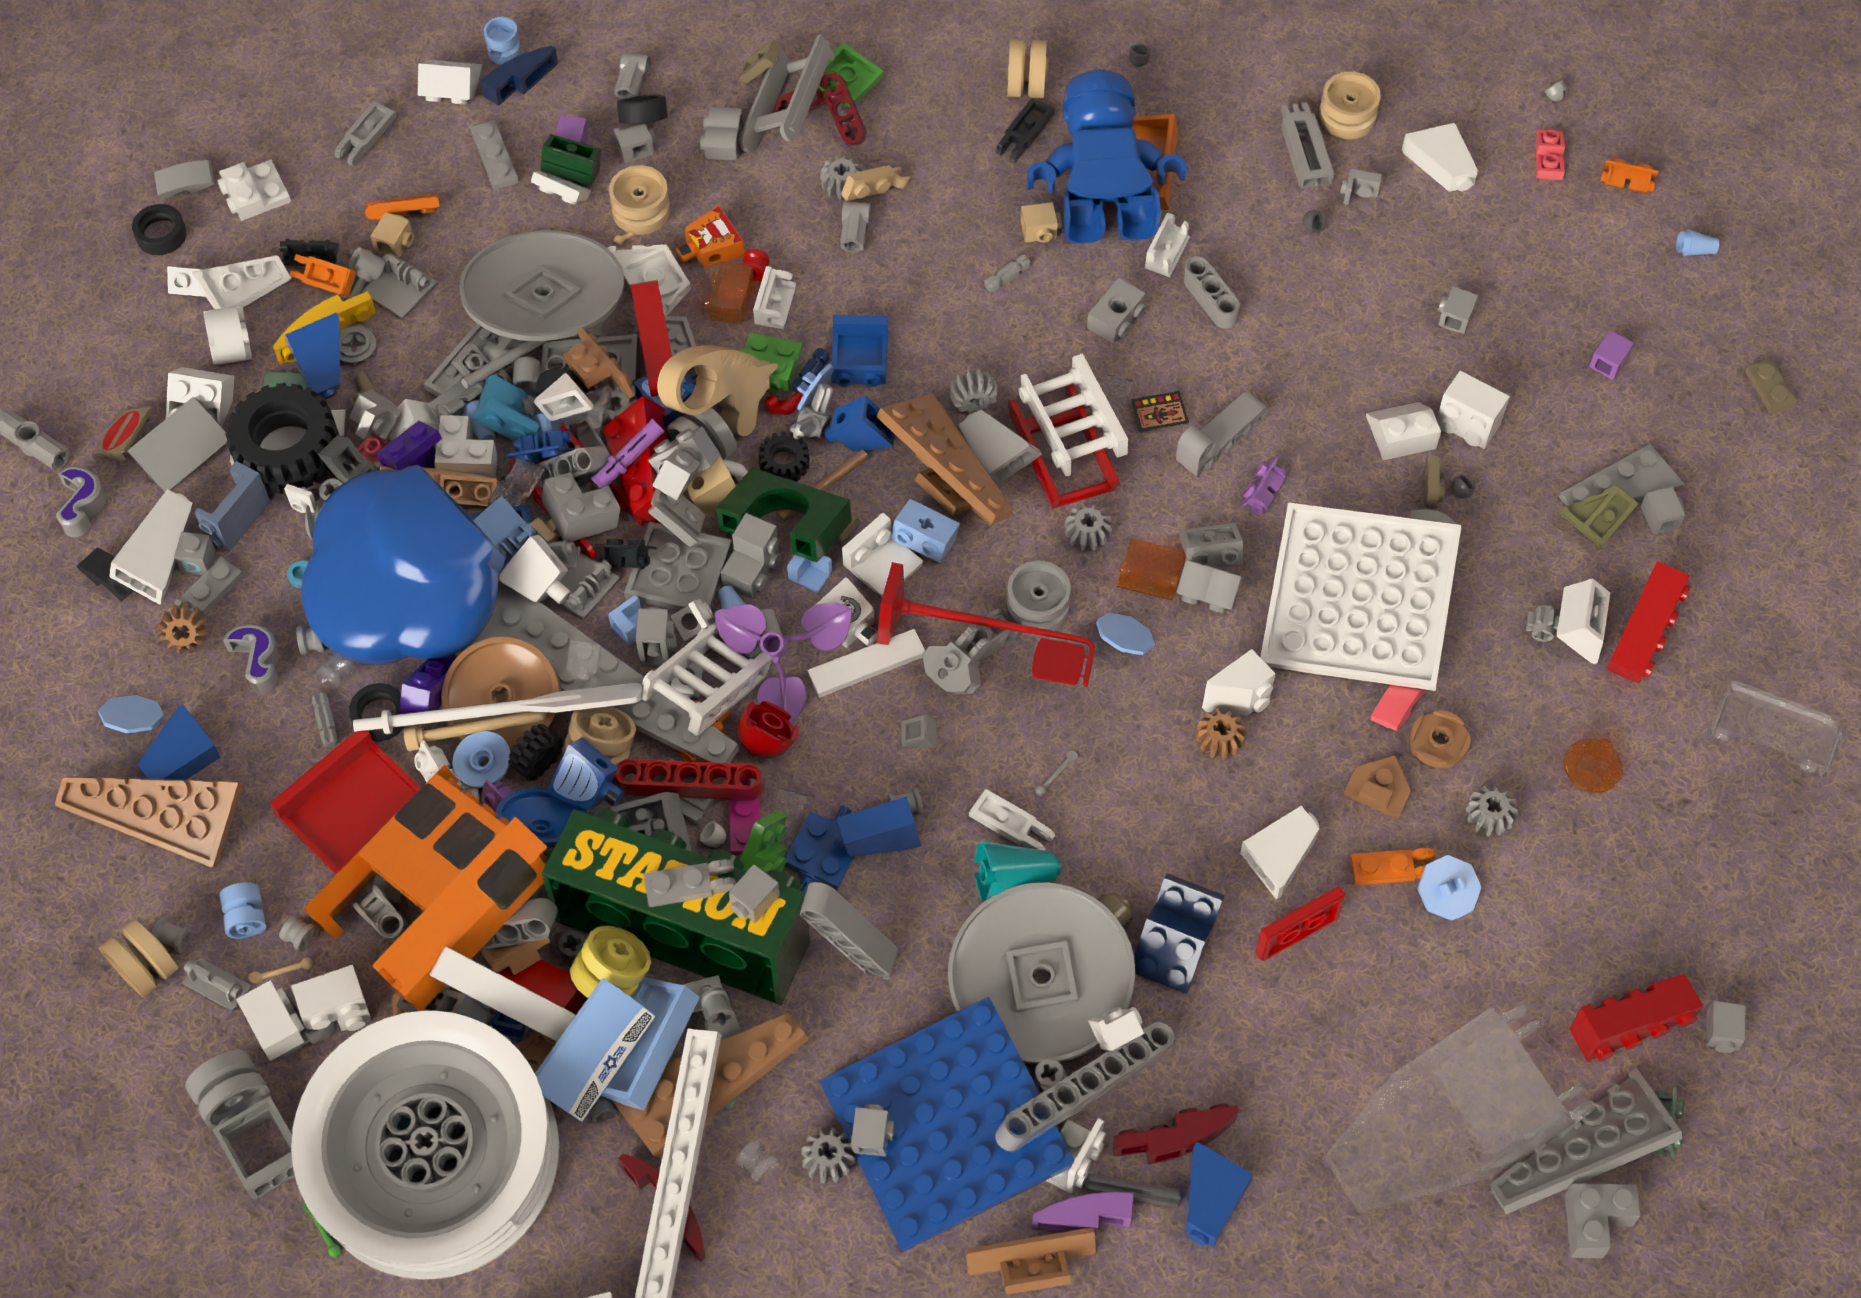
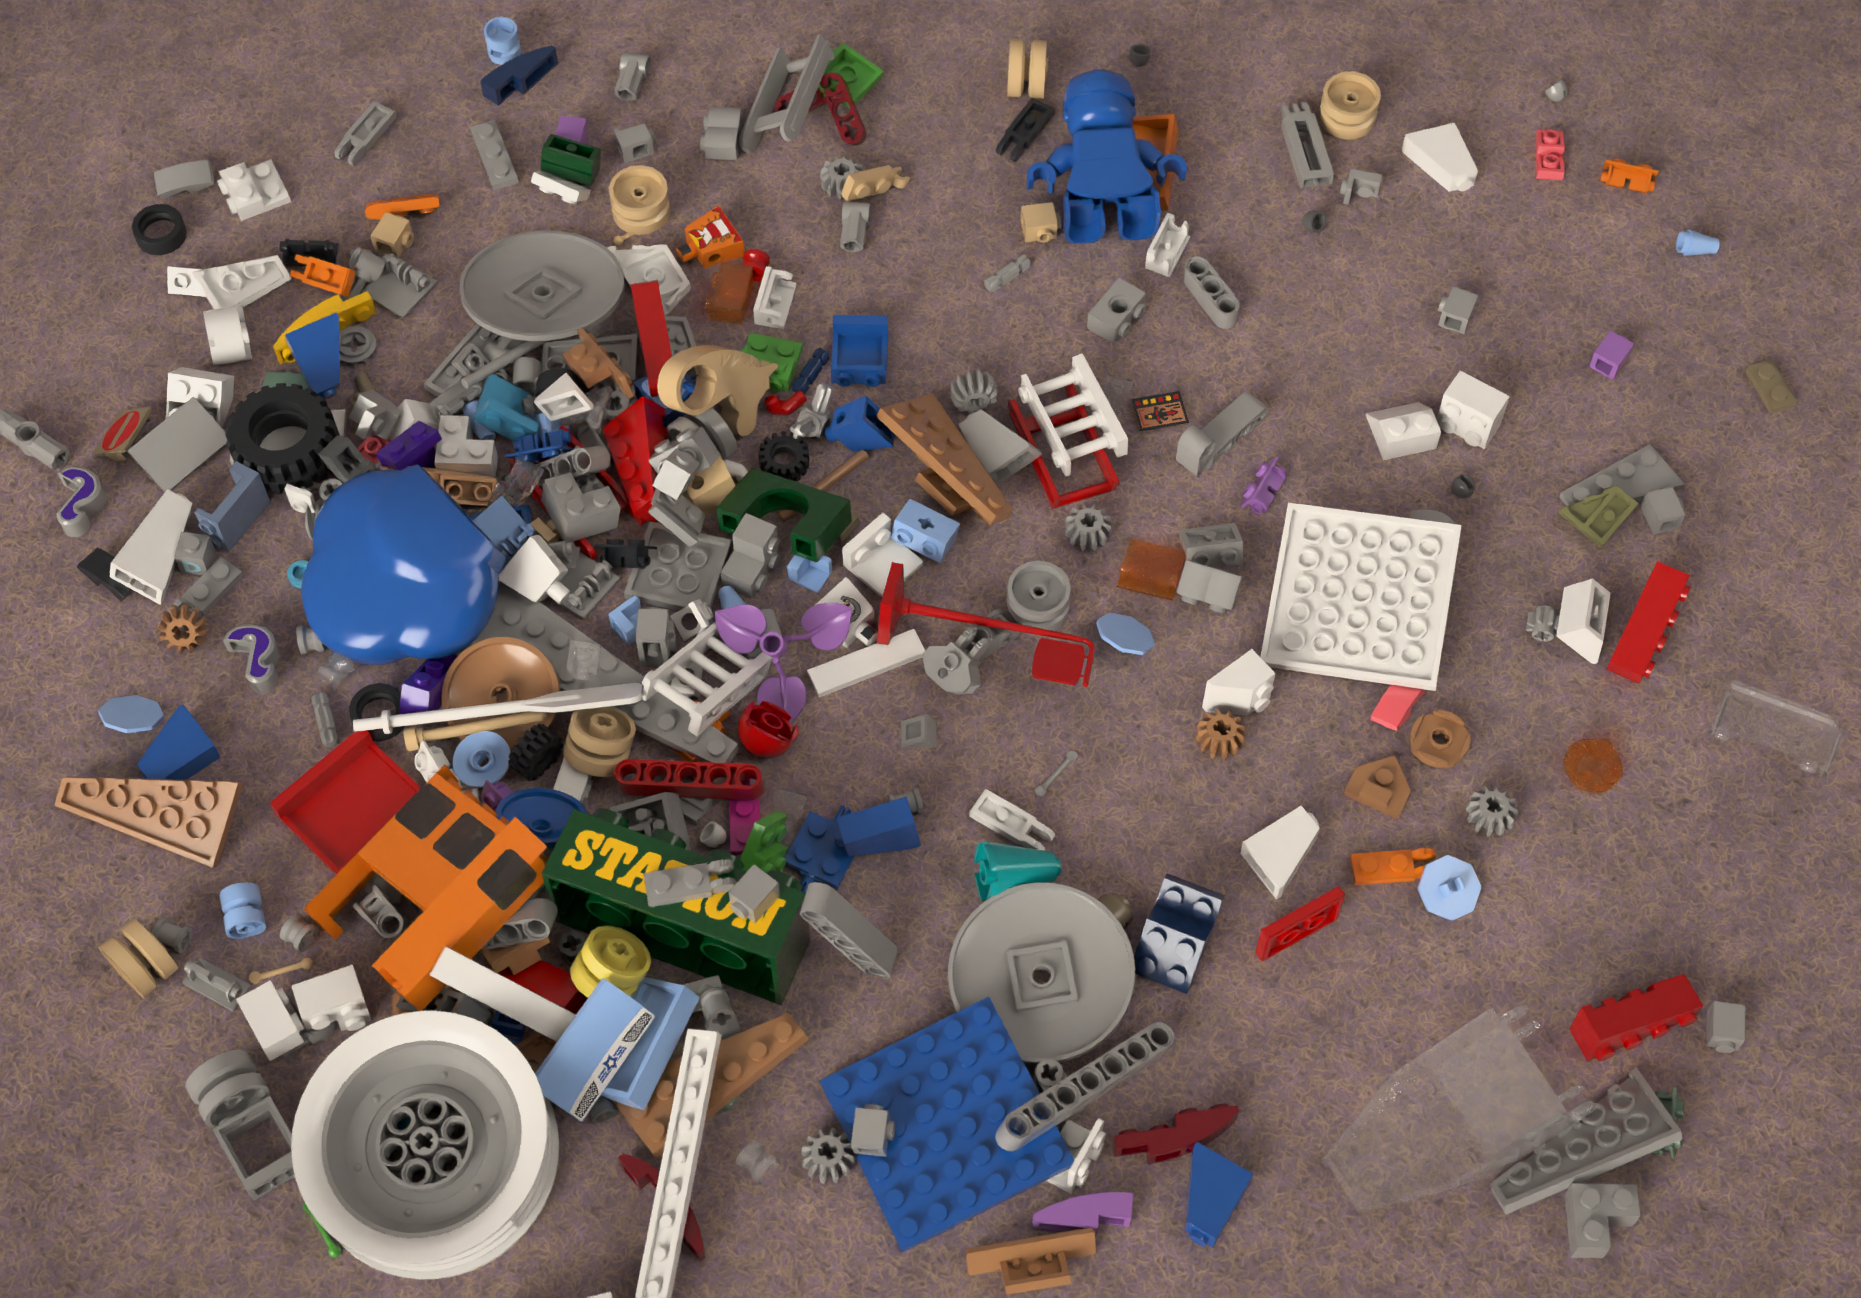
white slope [418,60,482,104] -> none
torso [546,737,624,810] -> none
medium lavender pin [591,419,665,488] -> none
black tyre [617,95,668,124] -> none
dark tan plate [738,39,781,83] -> none
light blue piece [797,364,834,413] -> none
flat silver axle [1086,1174,1181,1208] -> none
white brick [1088,1007,1144,1051] -> none
dark tan plate [1424,455,1444,508] -> none

